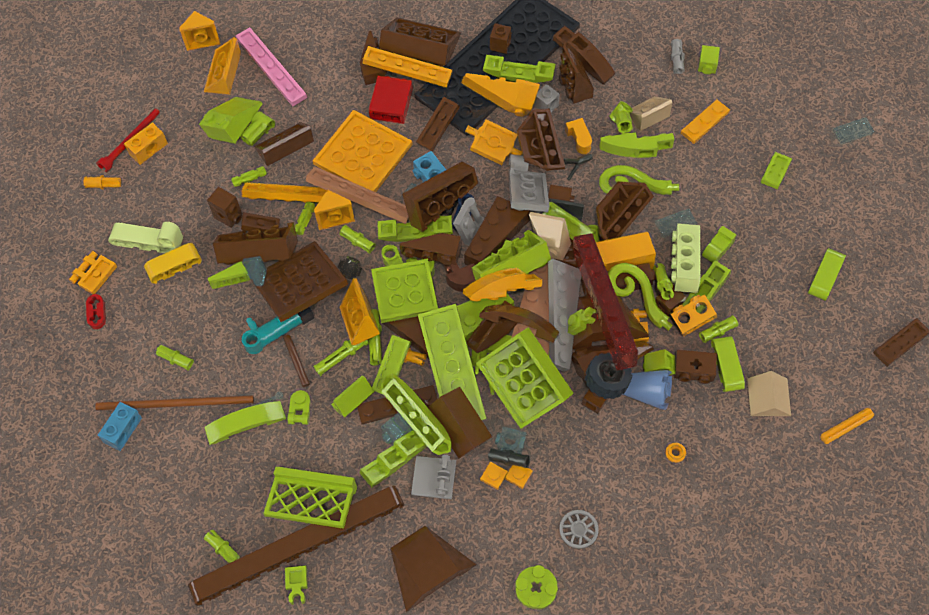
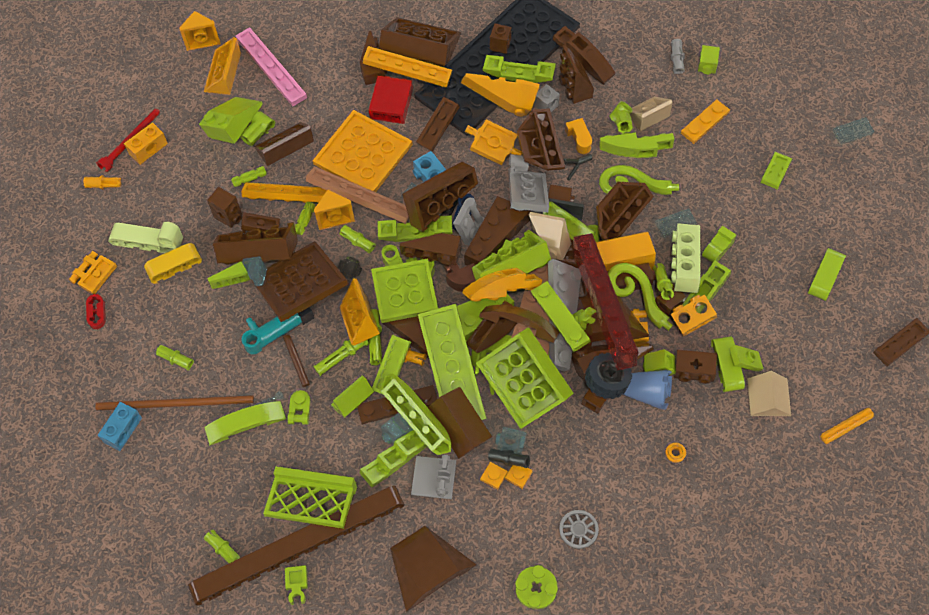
lime pin [699,315,738,343] -> none
none -> lime plate [531,281,590,352]
none -> lime plate [730,345,763,372]

